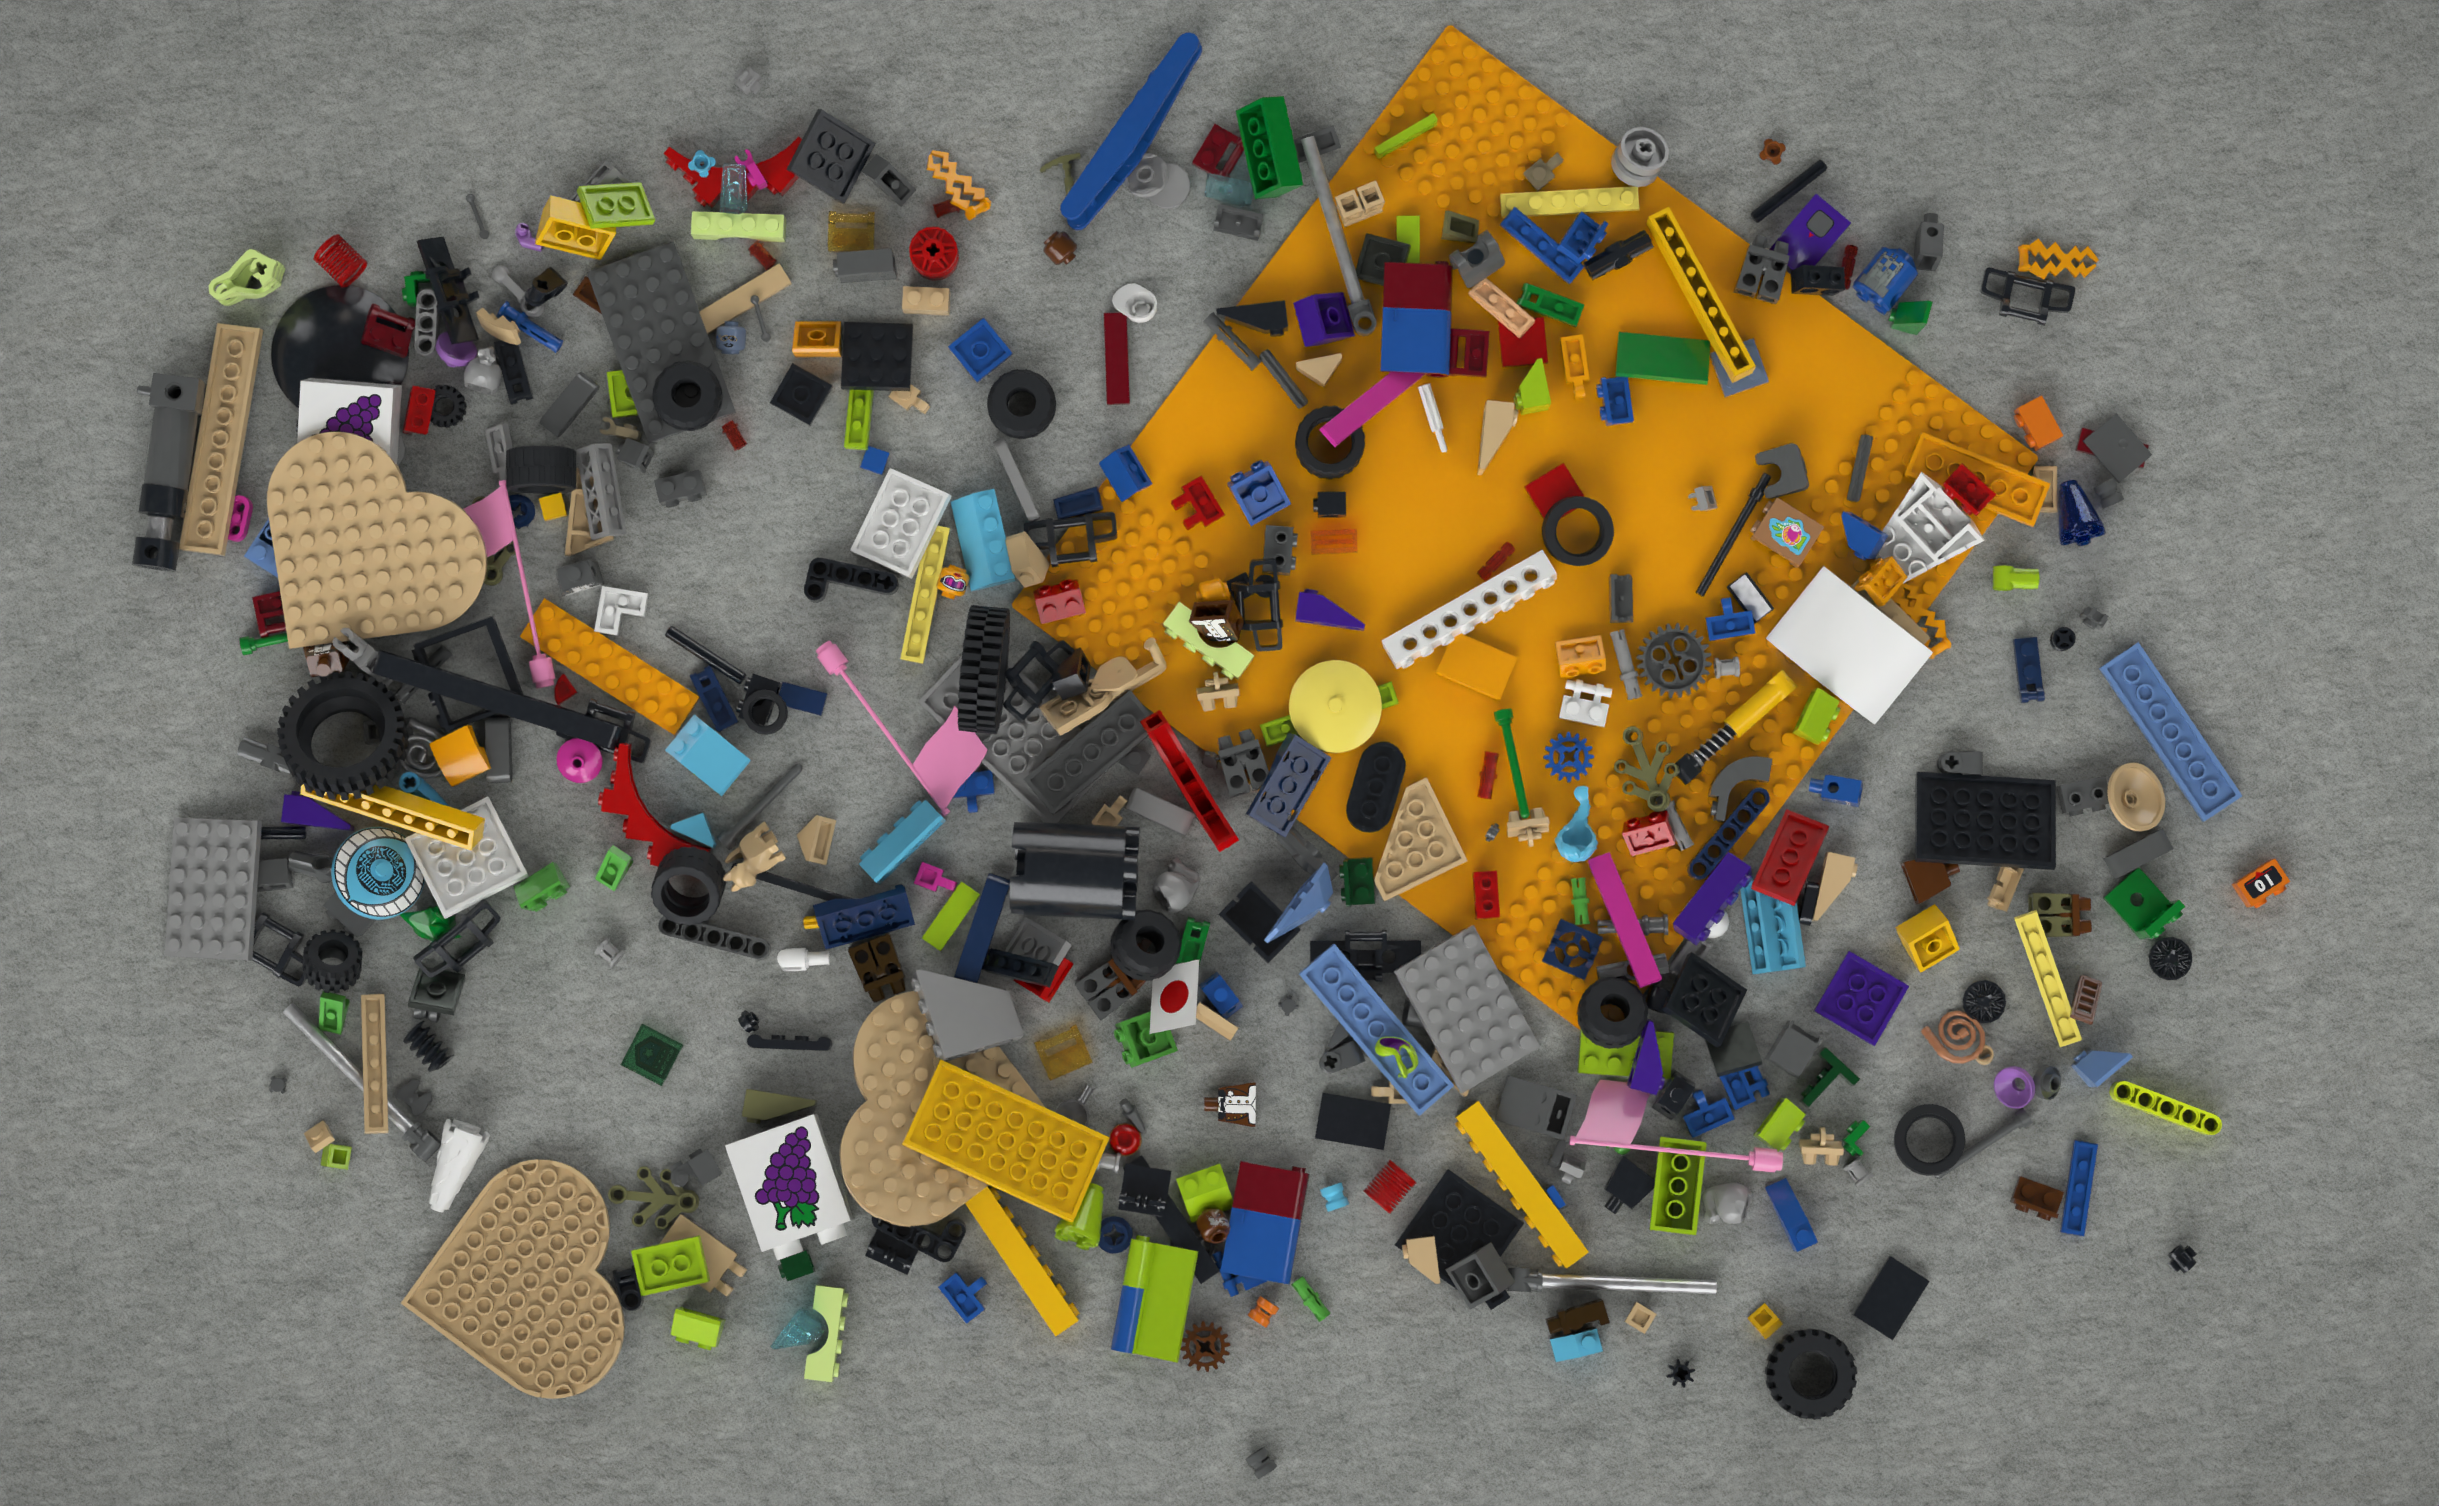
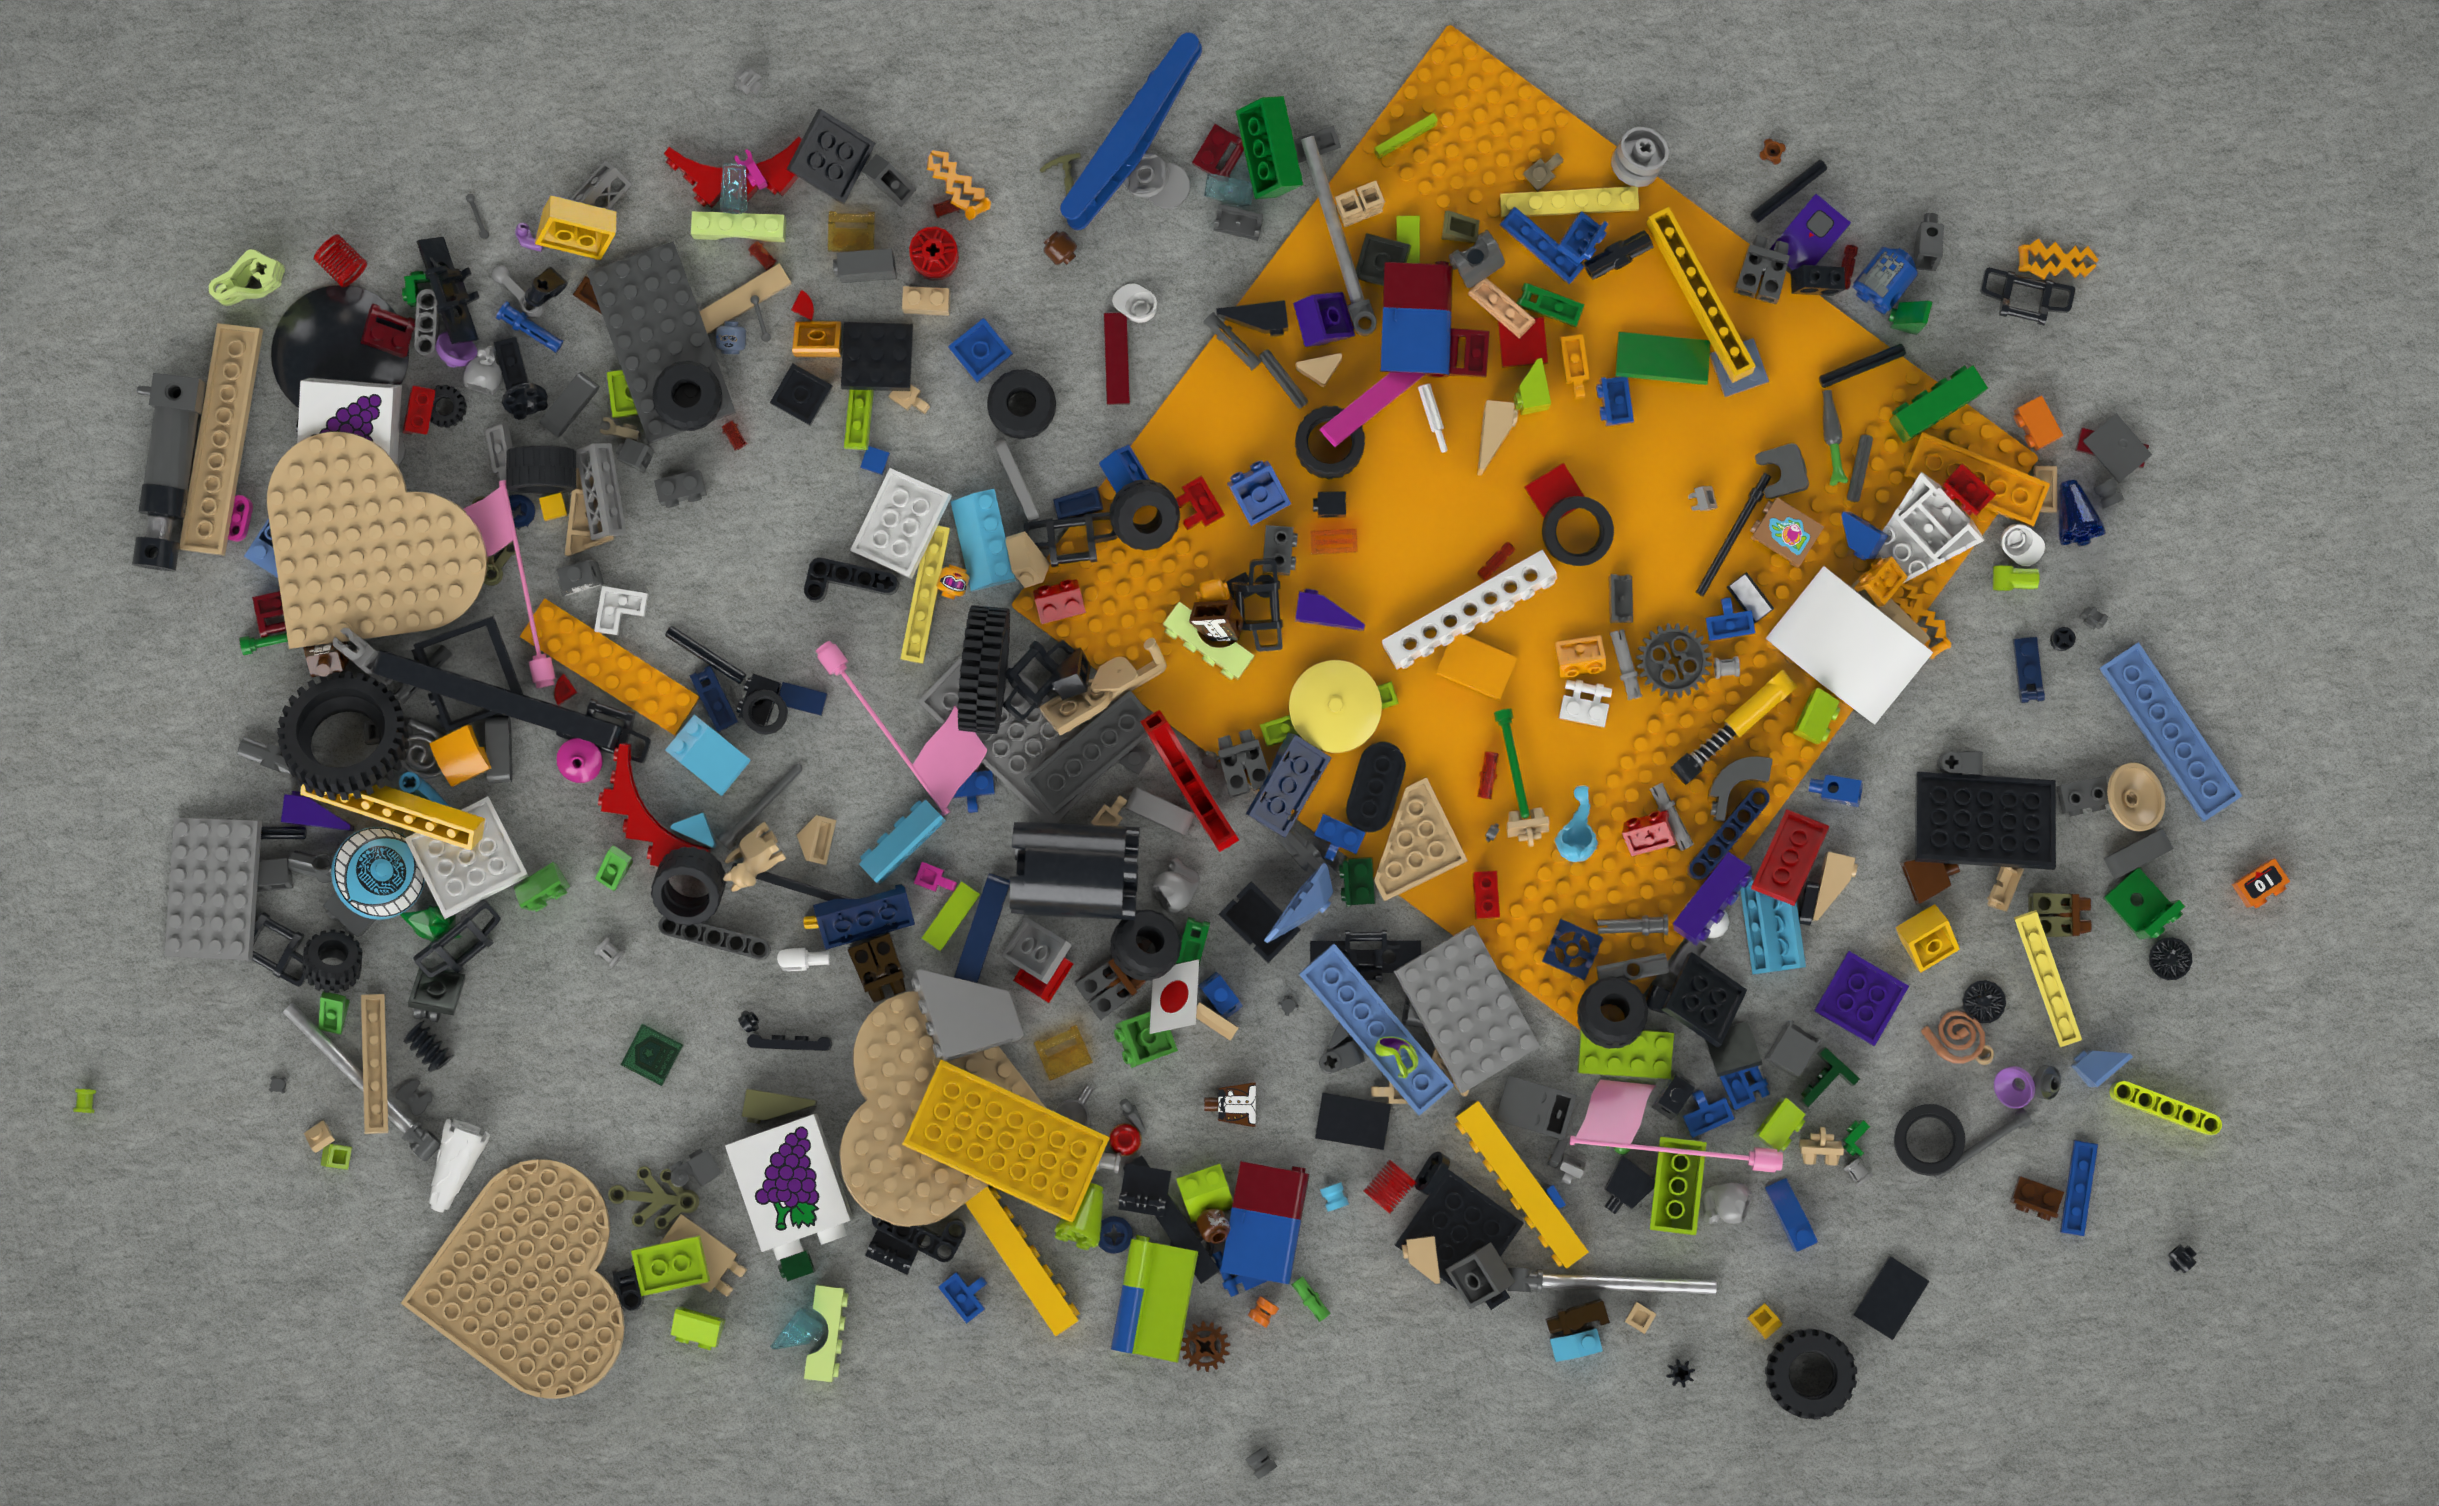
tan slope [476,308,521,345] -> none
lime tile [576,182,655,229] -> none
medium azure plate [688,150,716,178] -> none
black tile [982,948,1059,988] -> none
tan hips [1196,672,1240,711] -> none
blue gear [1543,732,1594,783] -> none
bright green pin [1571,878,1590,925] -> none
dark pink tile [1588,852,1662,988] -> none
olive plant [1614,726,1680,812] -> none
dark purple slope [1627,1019,1665,1095] -> none
reddish brown slope [2070,975,2102,1025] -> none
none -> lime bush [73,1088,96,1113]
none -> black dish [502,383,548,420]
none -> red tile [791,290,814,321]
none -> black tyre [1110,479,1180,551]
none -> blue plate [1314,814,1365,862]
none -> black beam [1415,1151,1450,1195]
none -> black axle [1819,344,1906,388]
none -> dark grey piece [1822,390,1849,486]
none -> green brick [1889,365,1988,443]
none -> white cap [2001,523,2045,566]

